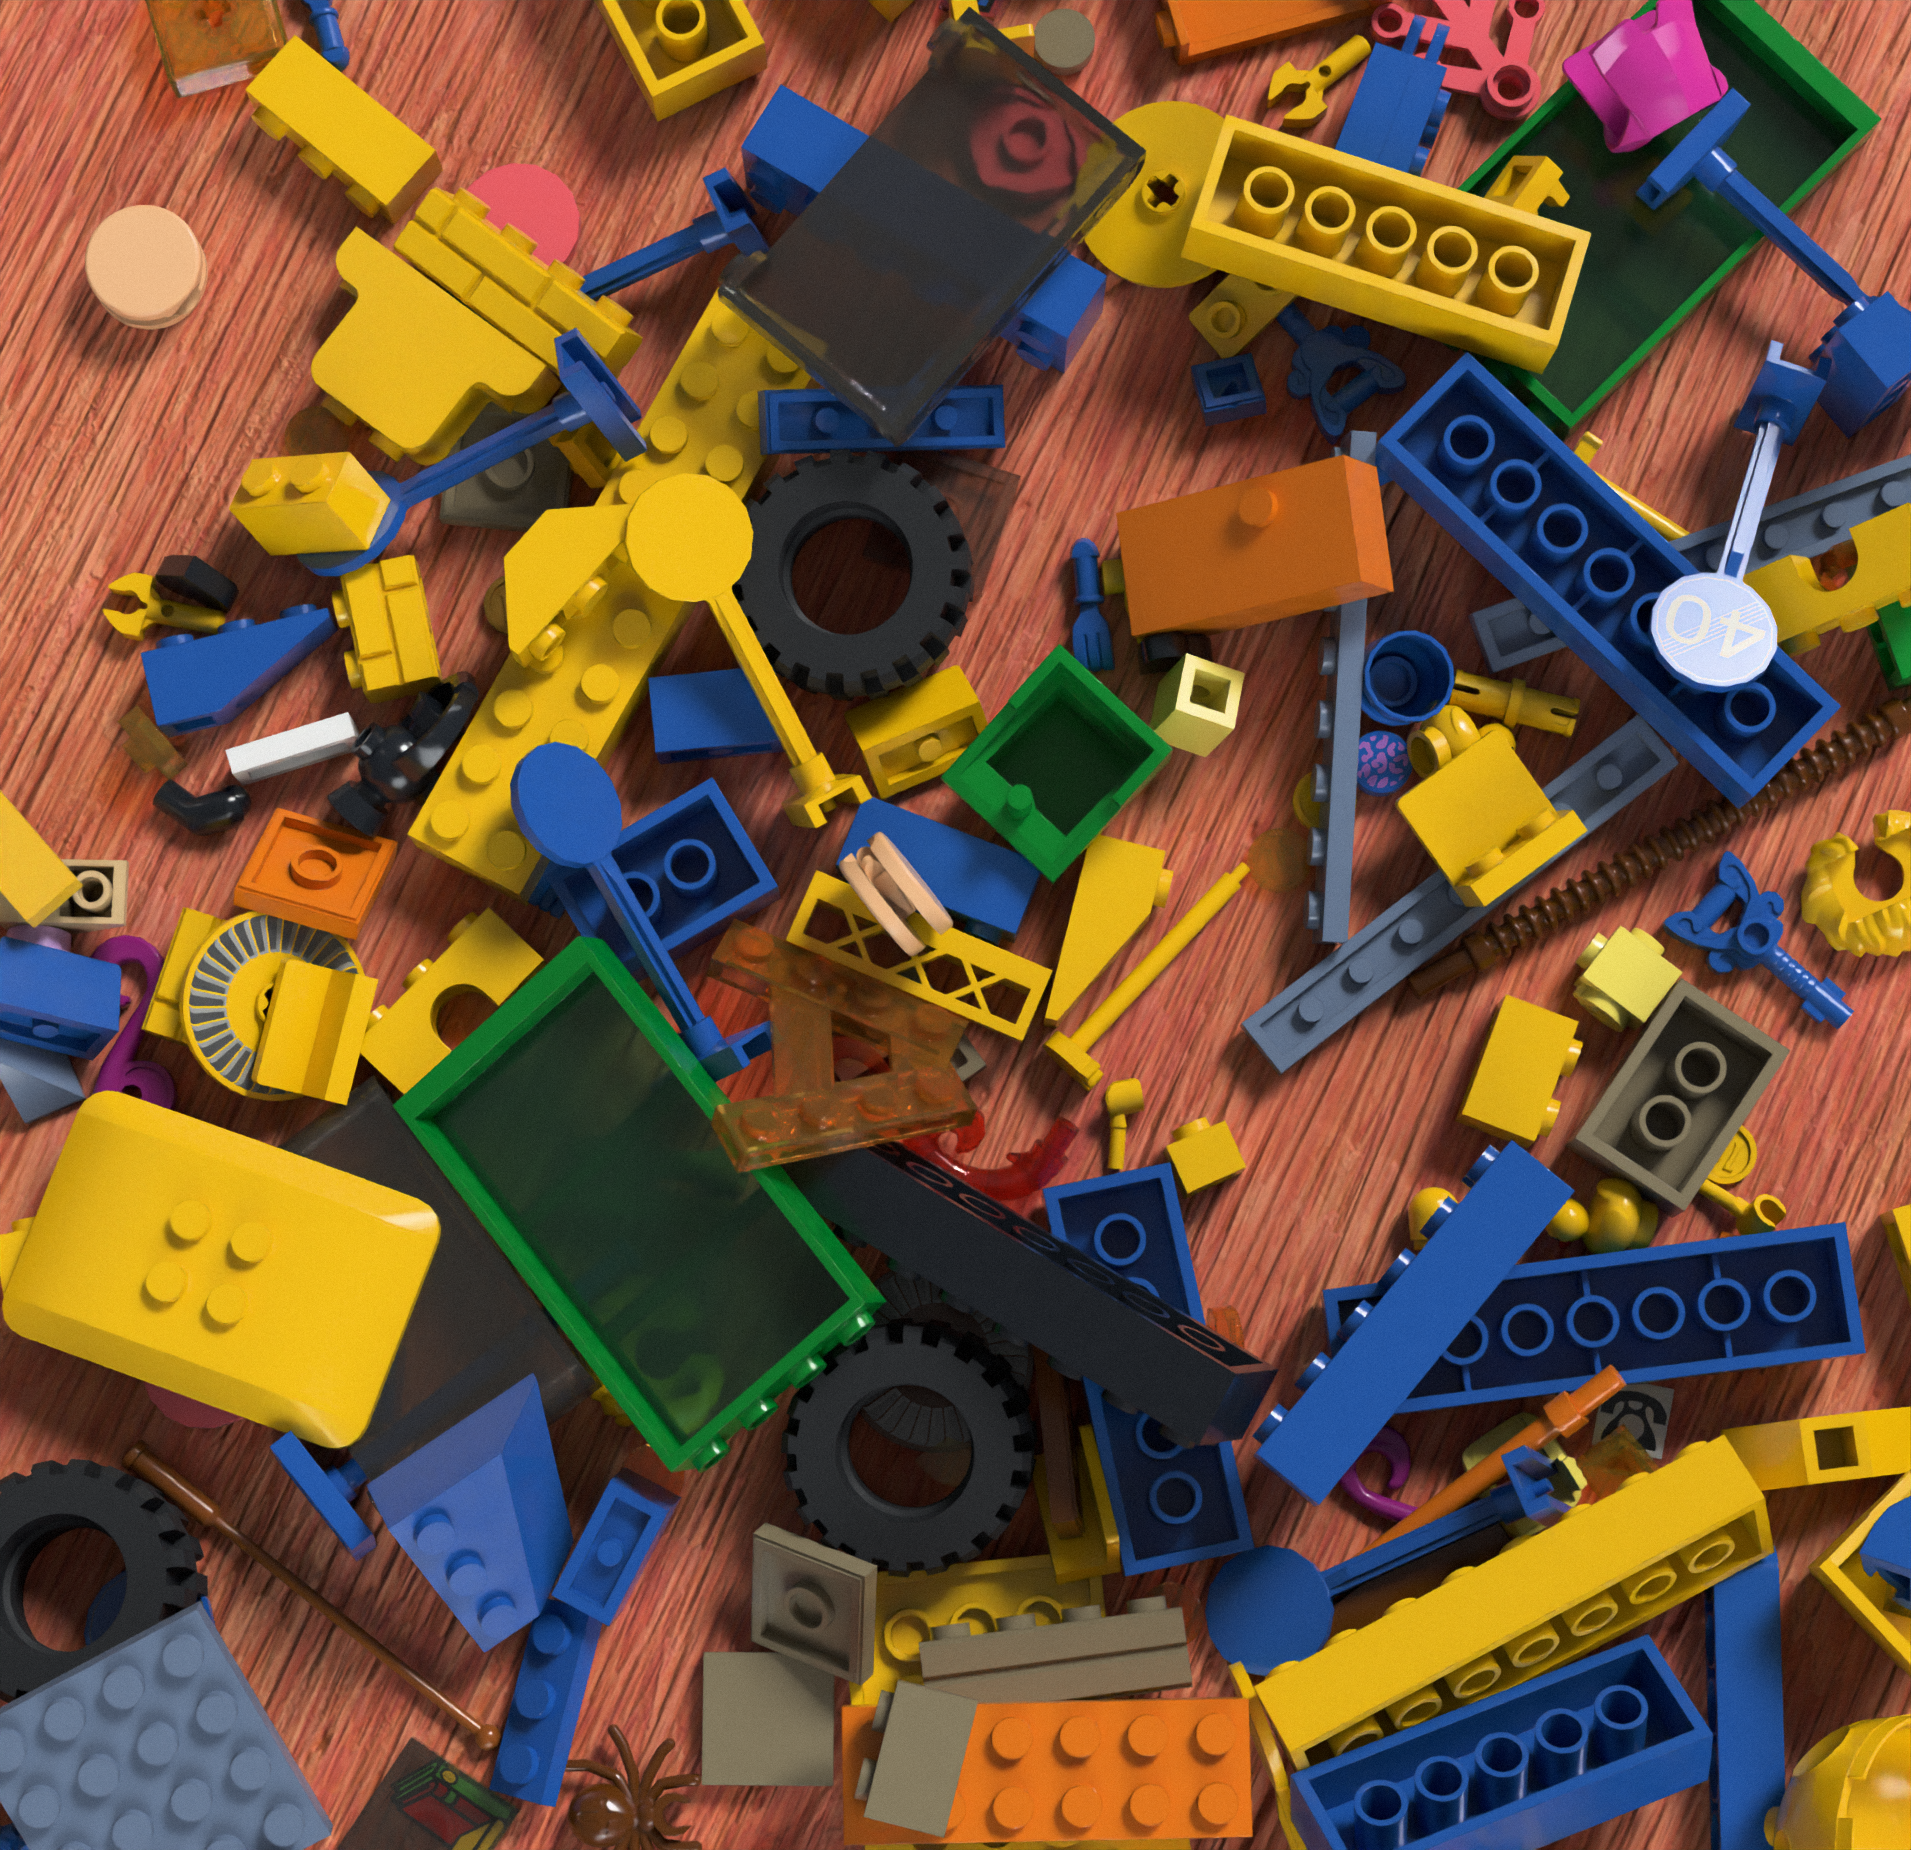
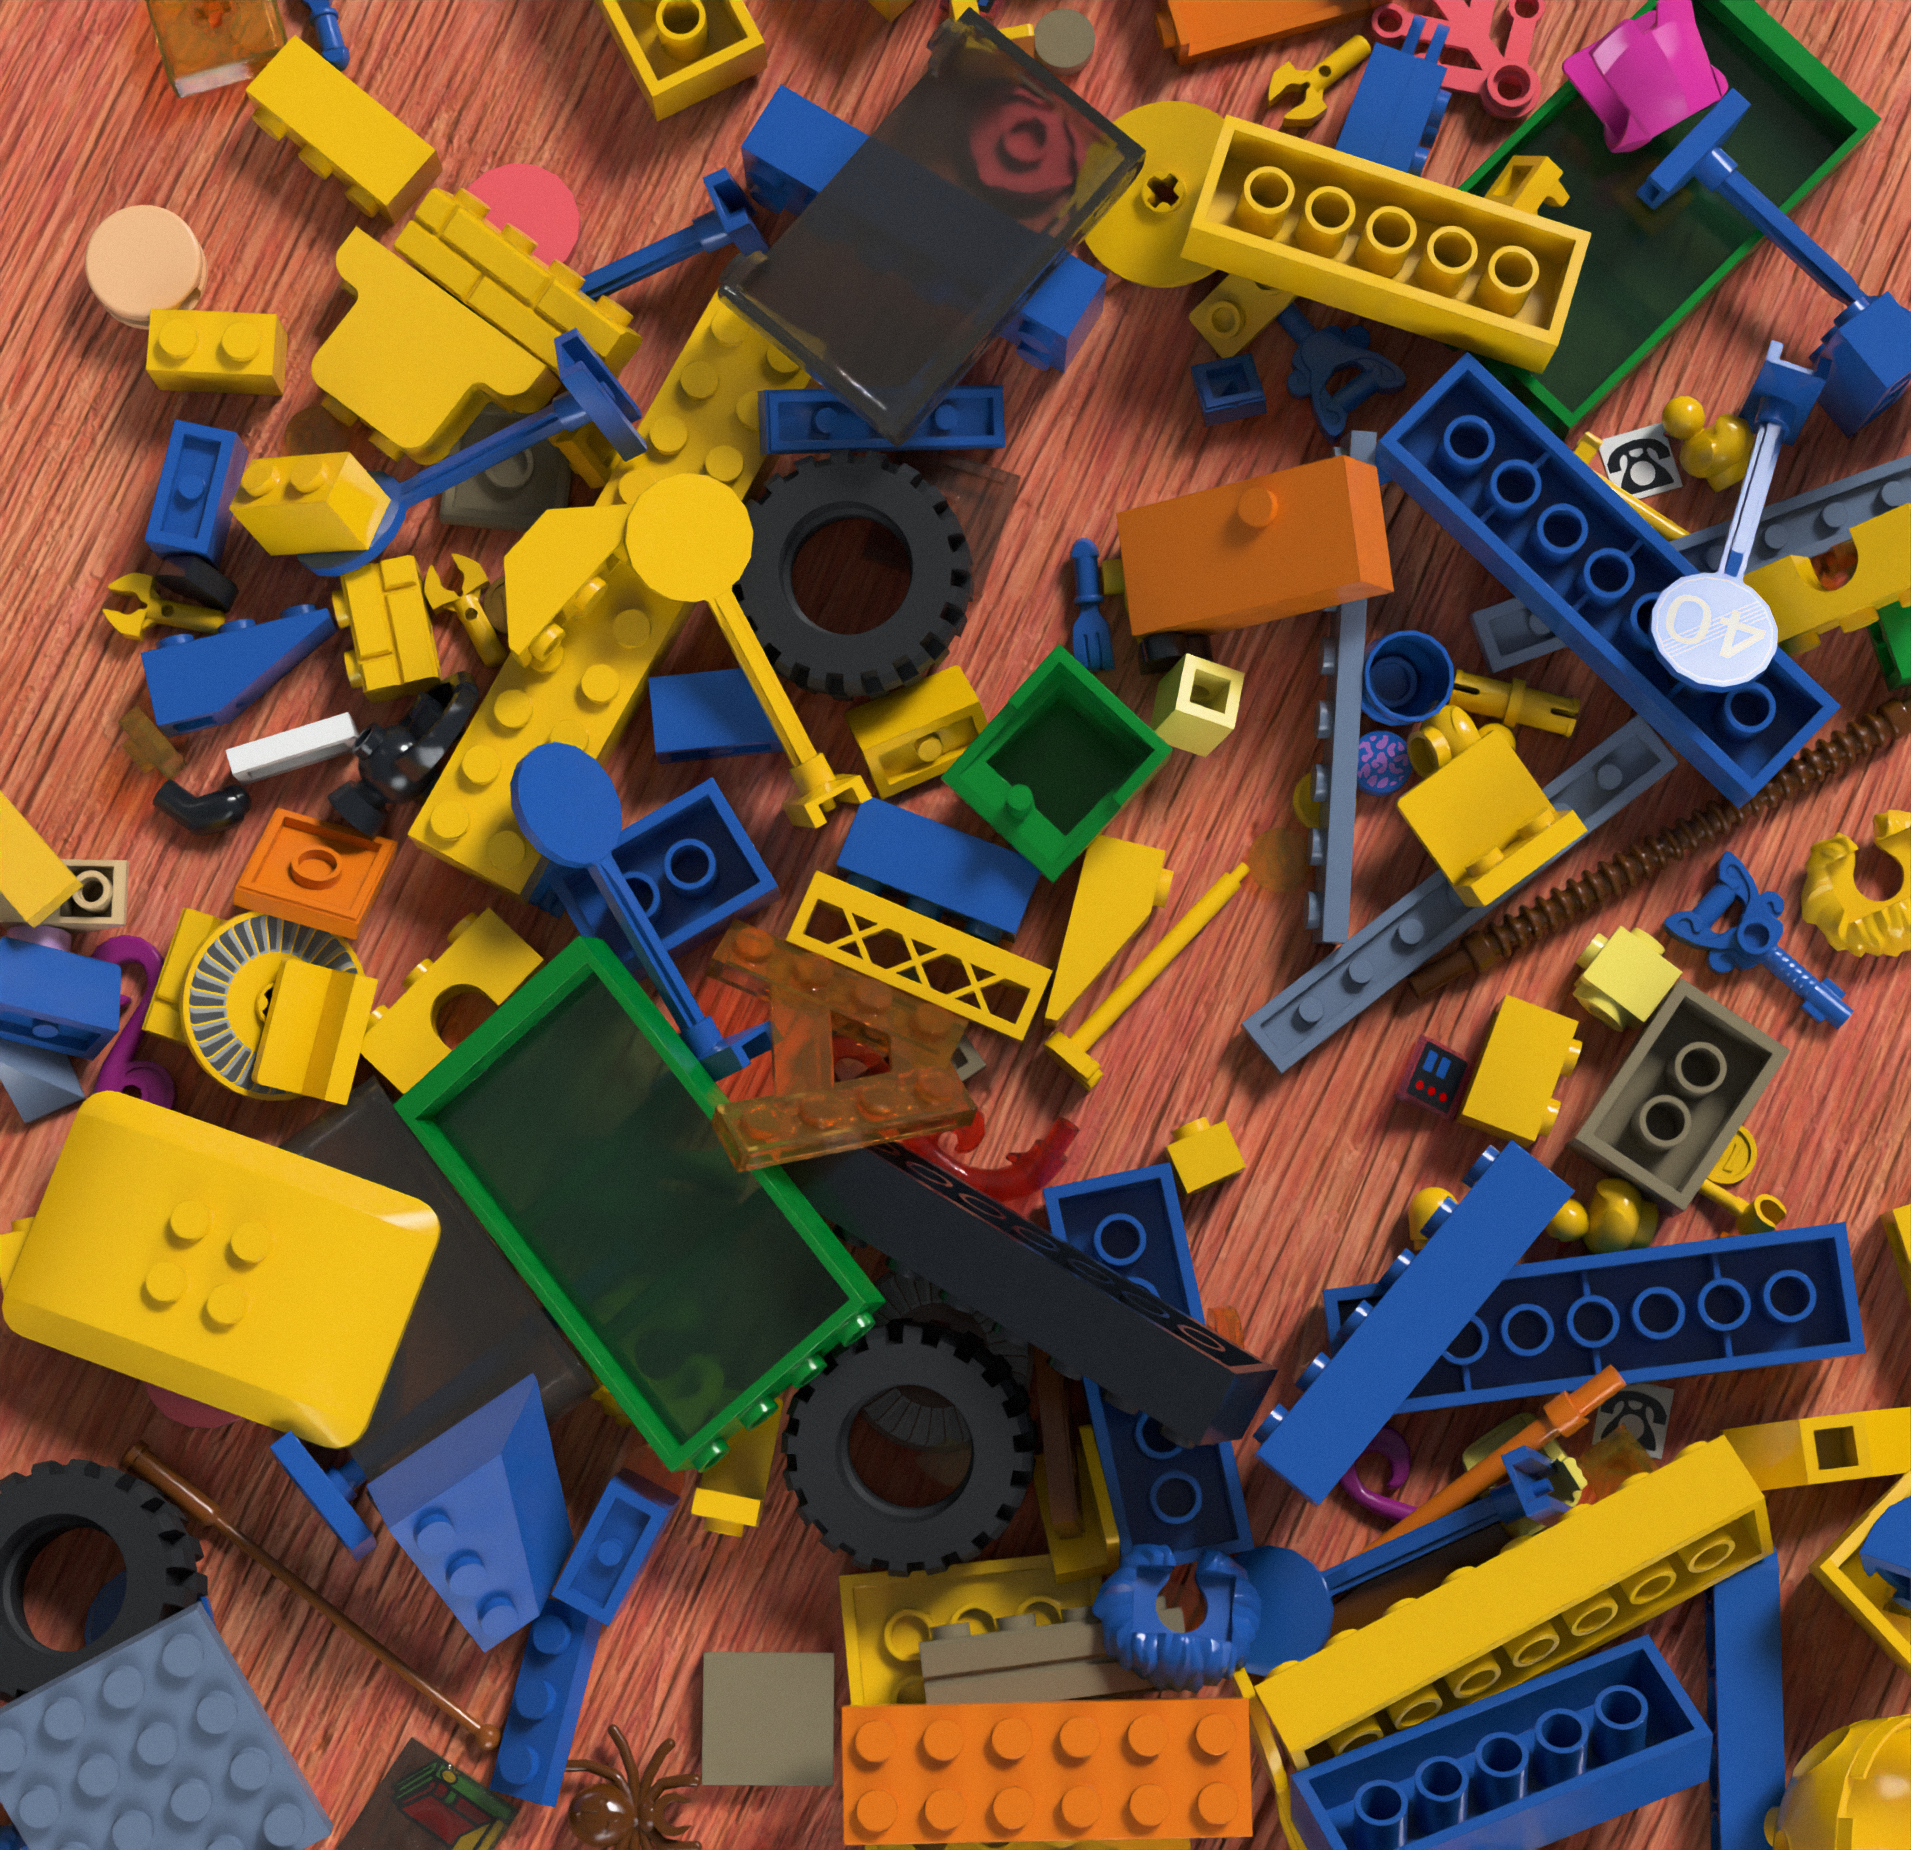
dark tan tile [751,1522,877,1685] -> none
light nougat head [839,832,953,956] -> none
dark tan piece [854,1679,978,1838] -> none
yellow hand [1105,1078,1145,1169] -> none
none -> blue panel [145,419,249,571]
none -> yellow brick [146,308,288,396]
none -> yellow bar [424,553,507,668]
none -> yellow bracket [691,1388,783,1537]
none -> blue piece [1092,1543,1261,1694]
none -> slope [1392,1034,1476,1122]
none -> sticker [1599,422,1683,499]
none -> yellow animal [1661,396,1754,492]

